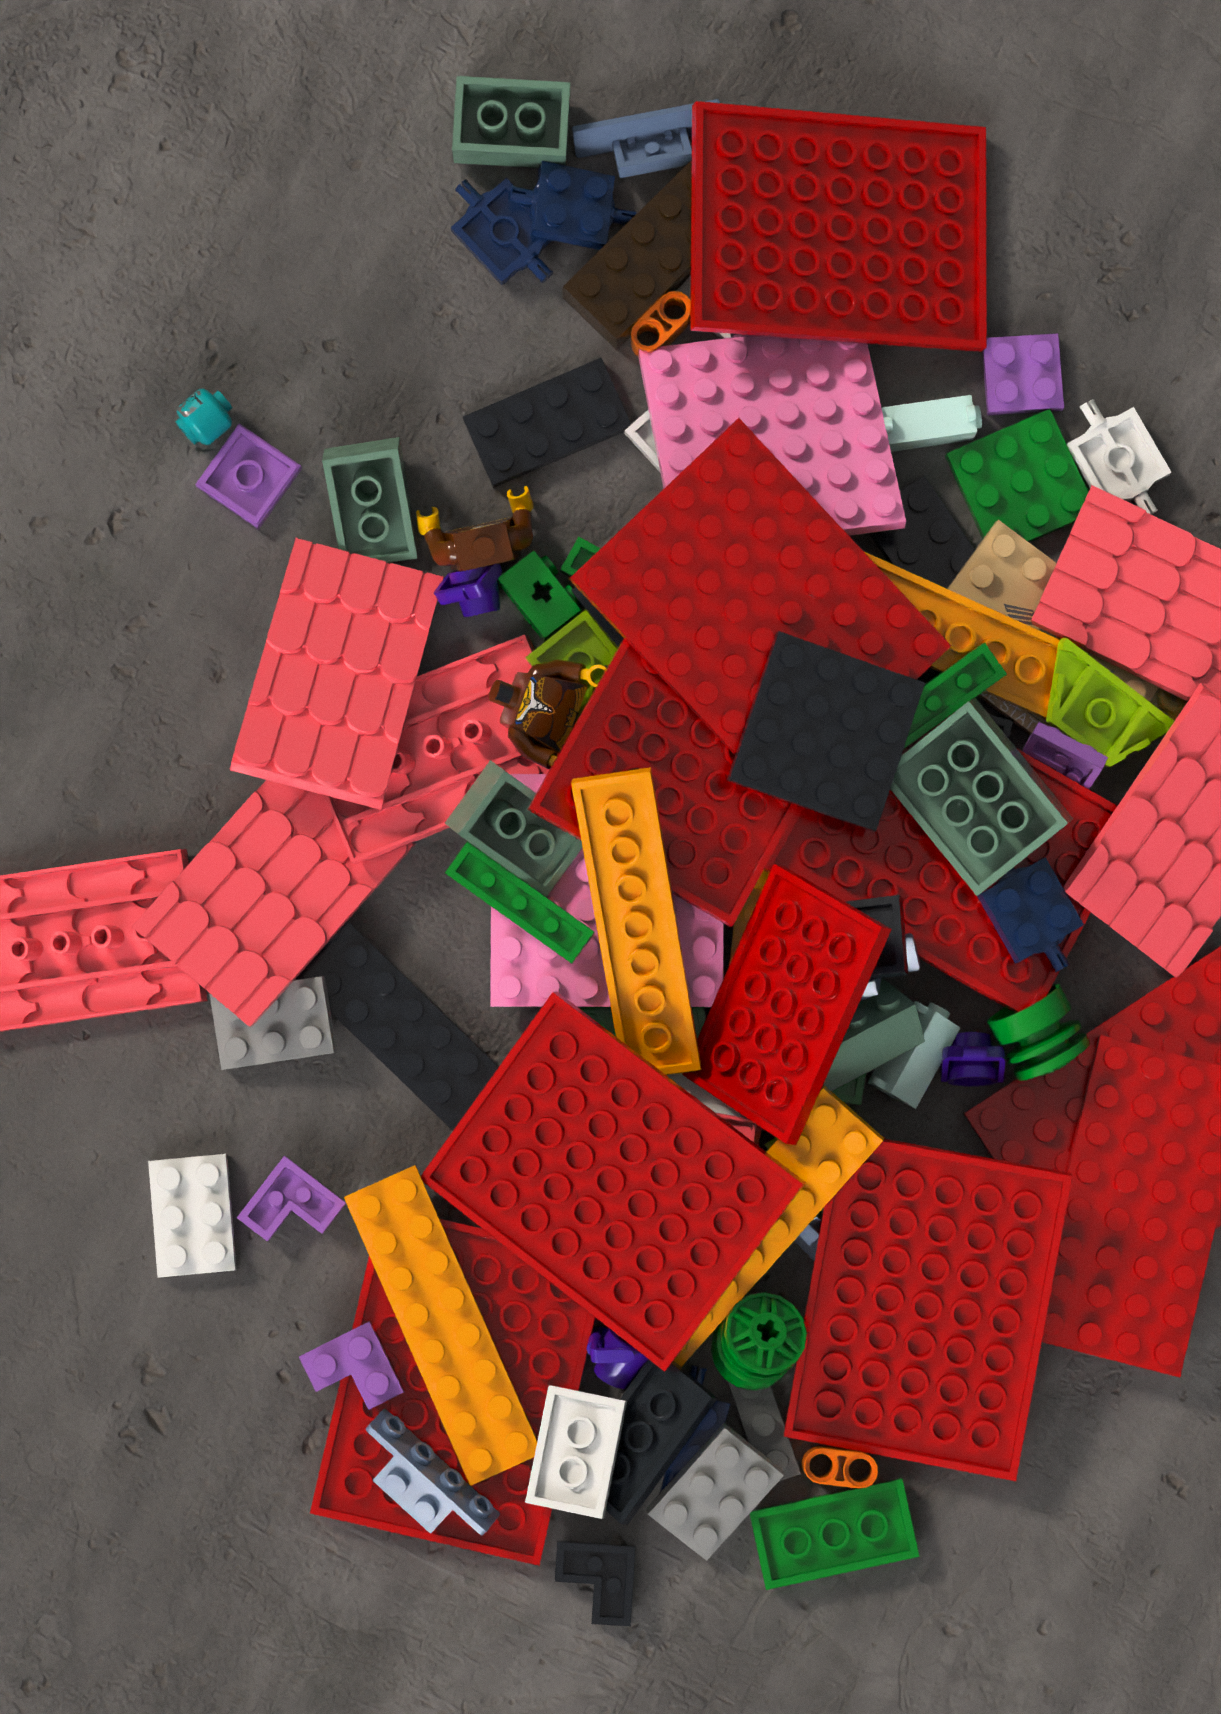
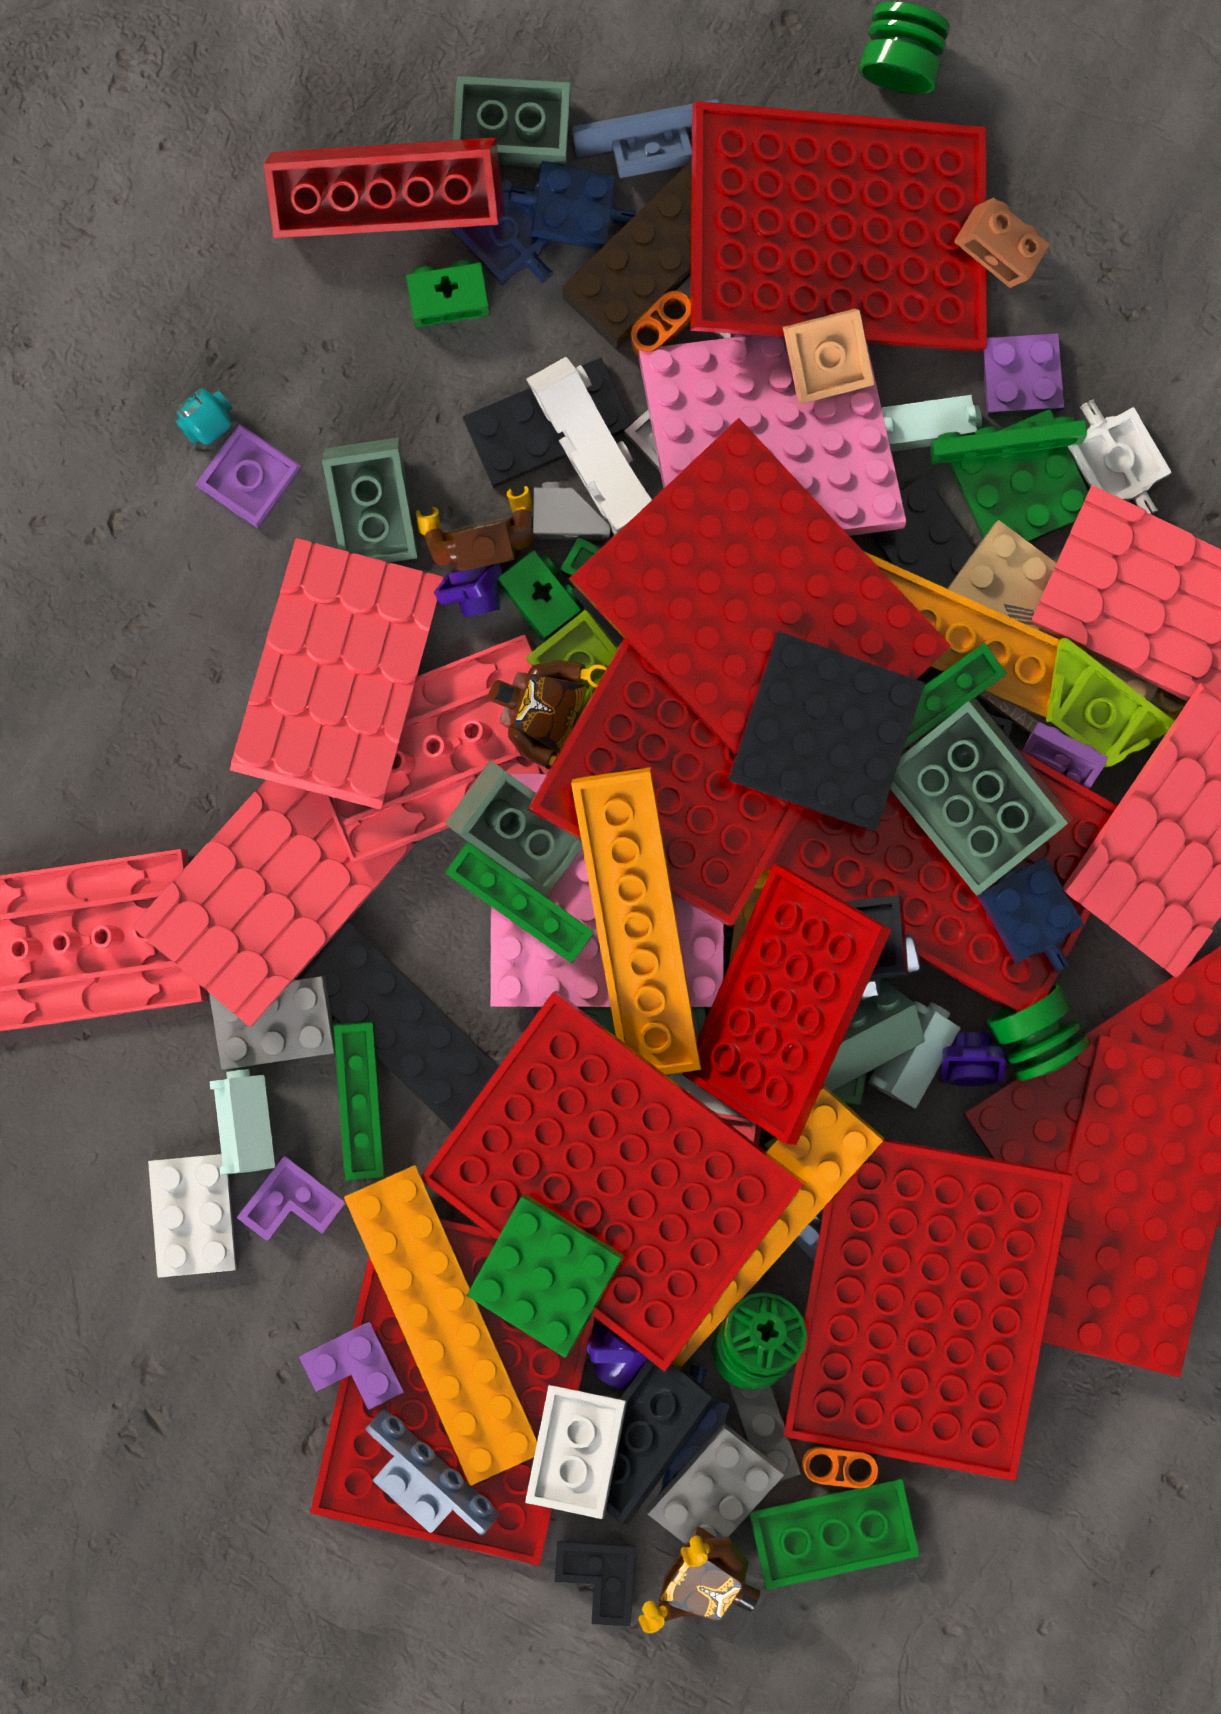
none -> light aqua brick [210,1069,275,1175]
none -> red brick [263,137,504,238]
none -> green plate [333,1022,384,1181]
none -> green brick [406,260,489,328]
none -> green plate [466,1194,625,1358]
none -> white brick [526,357,652,535]
none -> light grey slope [533,482,610,541]
none -> torso [638,1526,760,1633]
none -> light nougat plate [783,309,874,404]
none -> green wheel [858,2,950,94]
none -> green plate [930,417,1087,464]
none -> nougat brick [954,197,1050,288]

